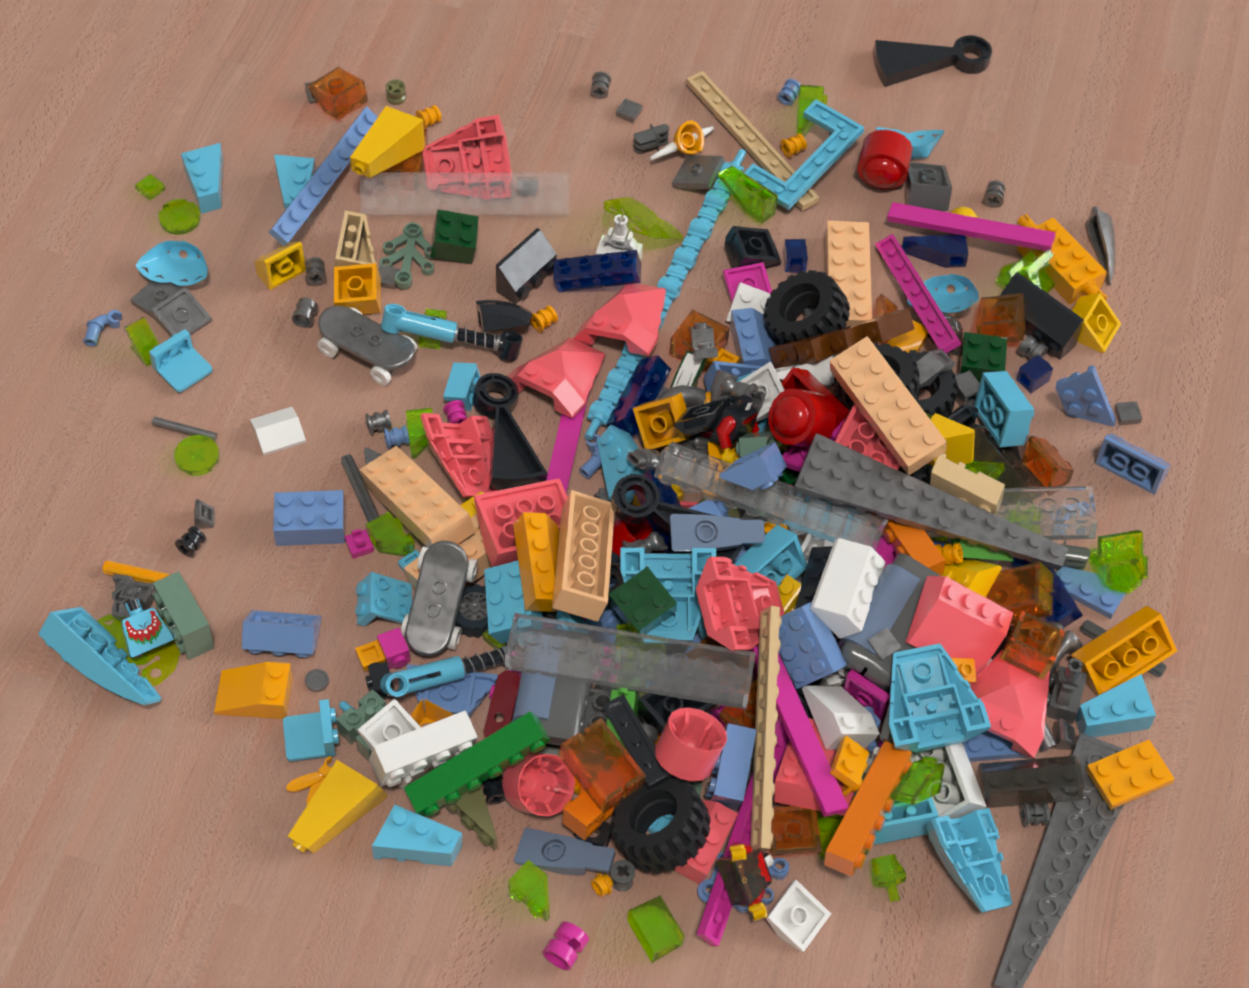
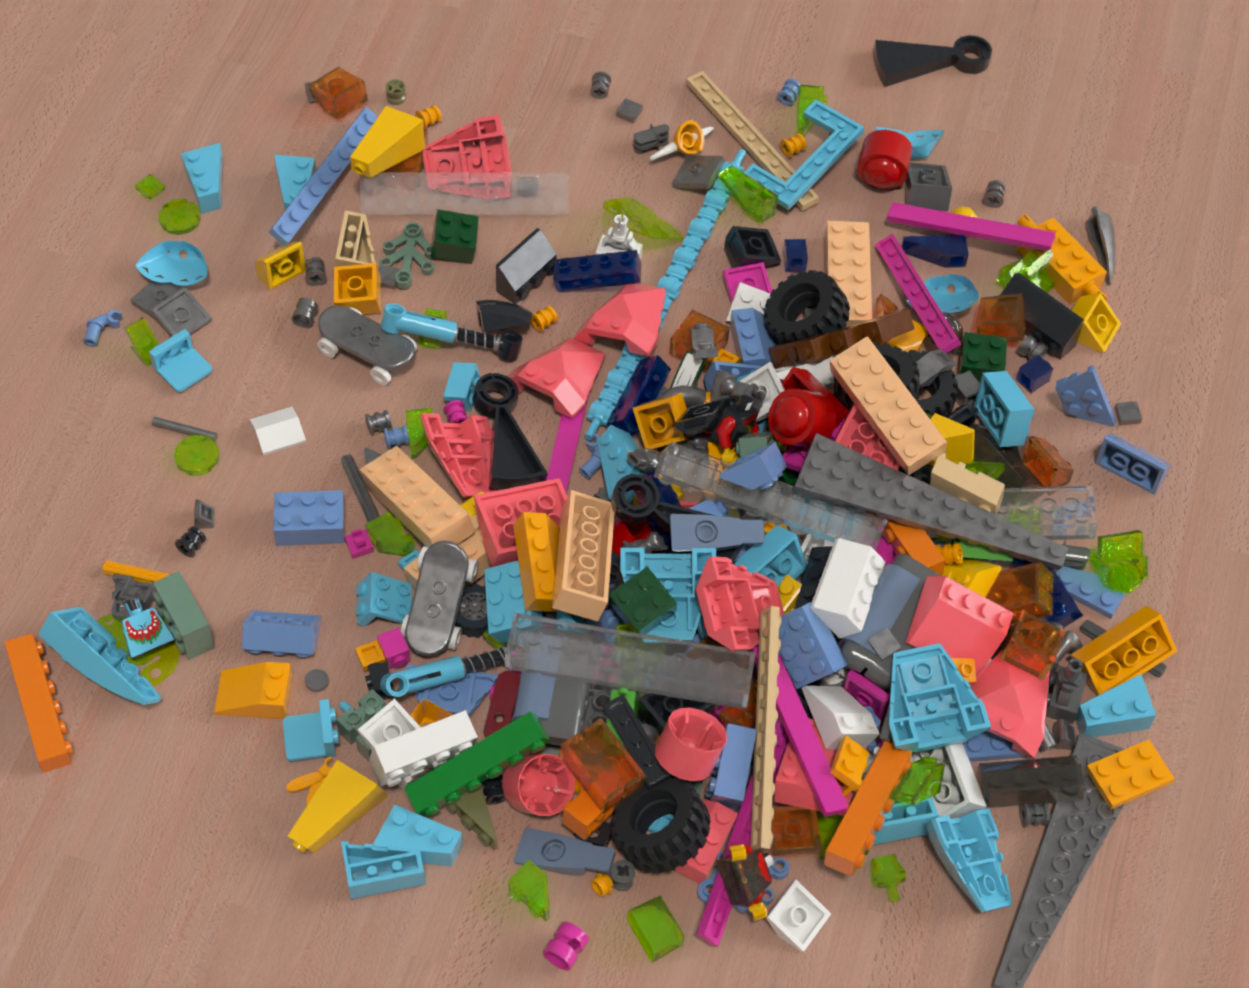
none -> orange brick [5,633,73,773]
none -> medium azure wedge [341,841,426,899]

